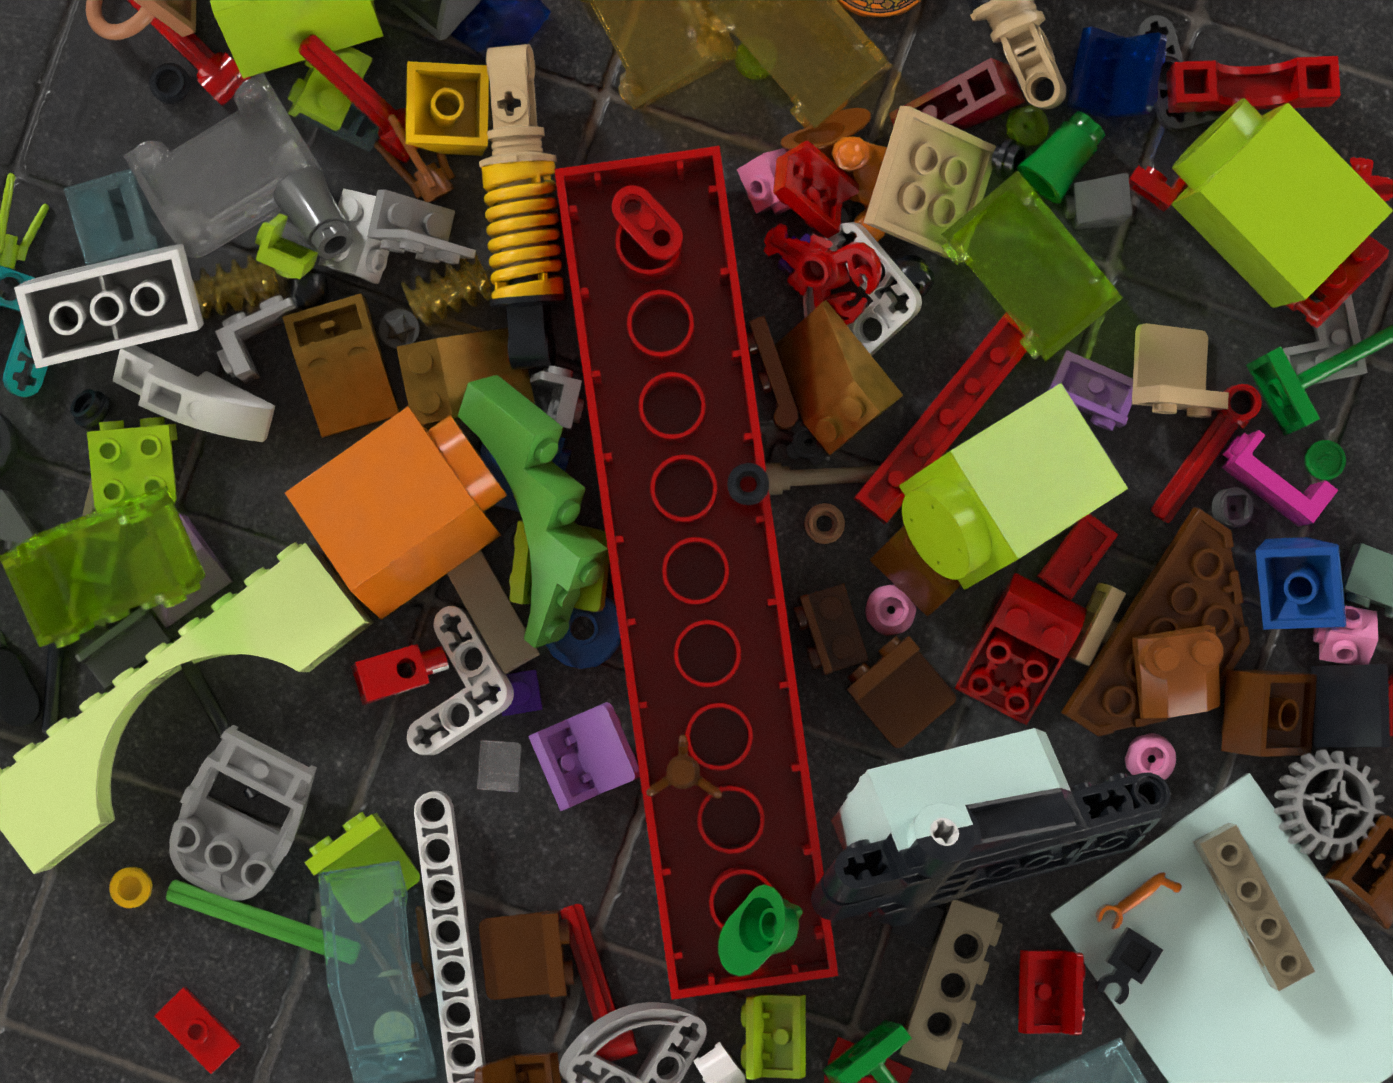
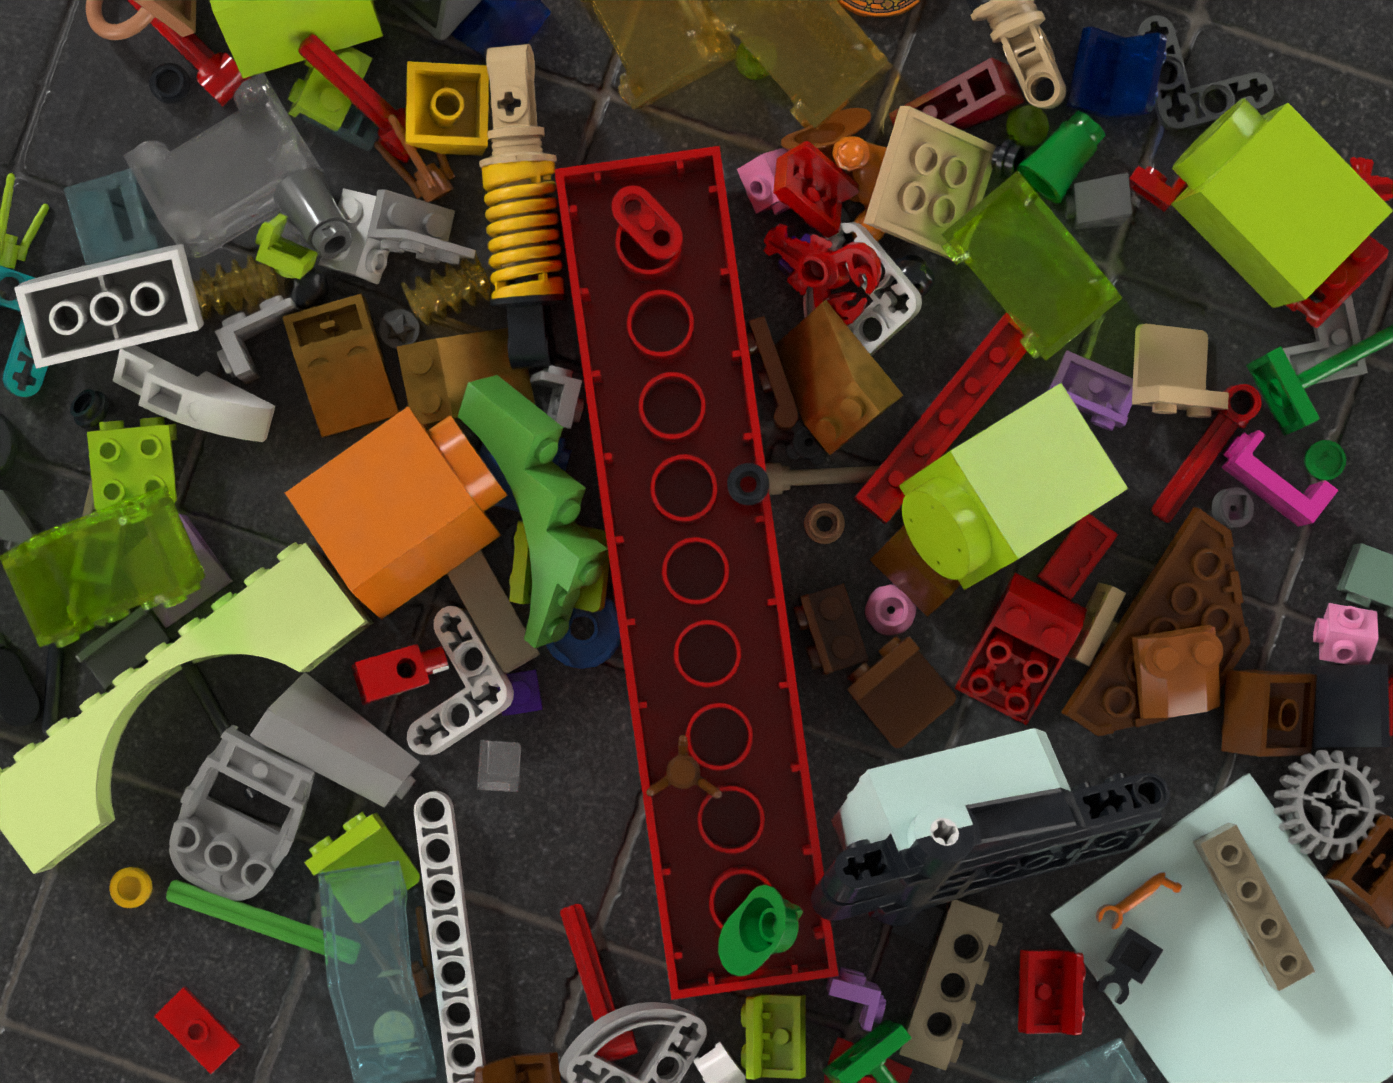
reddish brown bracket [479,910,575,1000] -> none
medium lavender bracket [528,702,640,811] -> none
bright pink plate [1125,733,1176,780] -> none
red arch [1166,56,1341,113] -> none
blue slope [1256,537,1346,630] -> none
none -> light grey slope [250,672,420,807]
none -> medium lavender bracket [826,967,886,1032]

